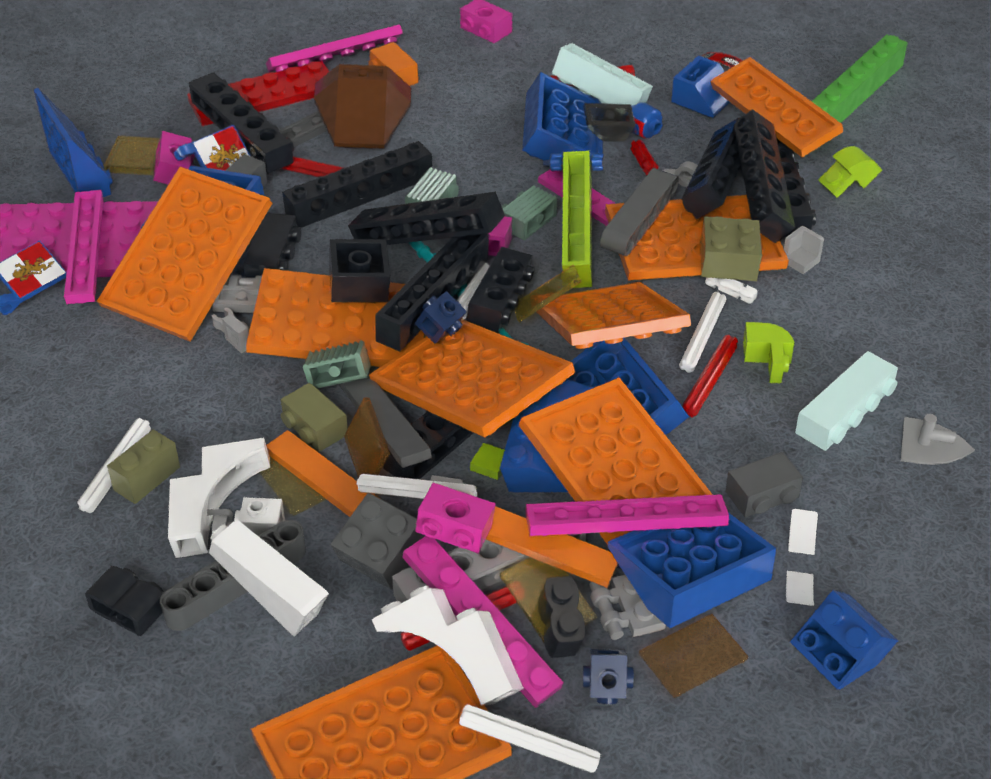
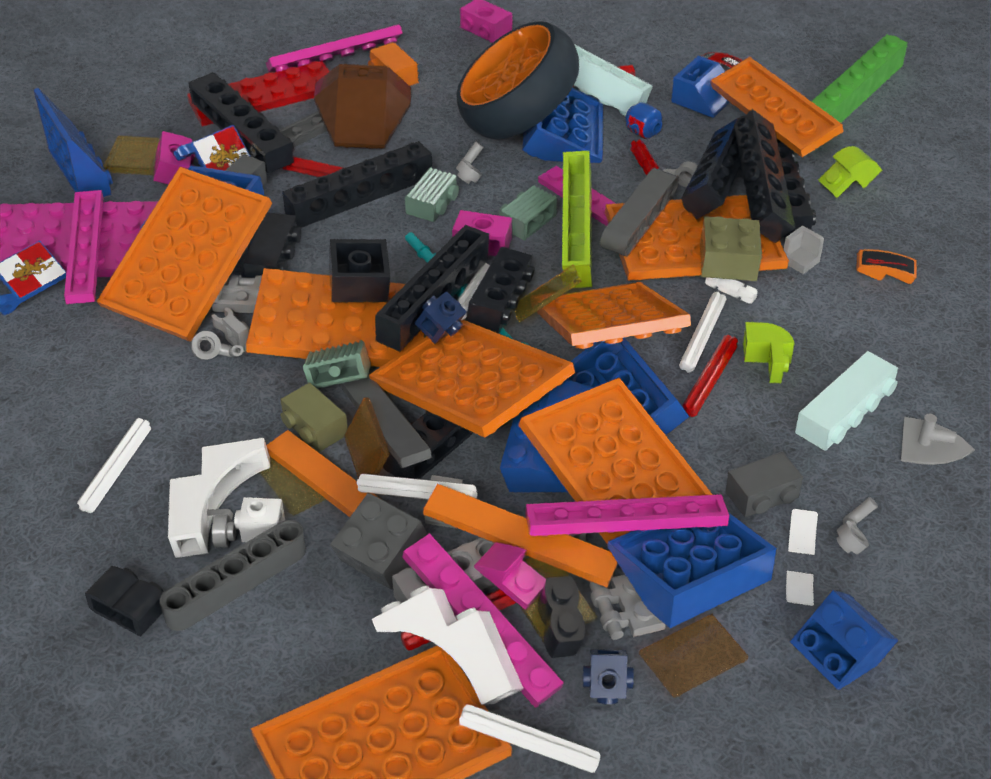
olive brick [107,429,180,504] -> none
white slope [209,519,329,637] -> none
black brick [348,191,505,245] -> none
dark pink brick [415,483,496,554] -> none
lime tile [470,443,505,480] -> none
blue flag [543,153,603,171] -> none
clear smoke slope [583,103,635,141] -> none
none -> light grey plate [191,331,243,360]
none -> wheel [456,21,579,139]
none -> light grey plate [456,141,483,184]
none -> dark pink slope [474,542,546,610]
none -> light grey plate [836,497,878,554]
none -> slope [856,249,917,284]

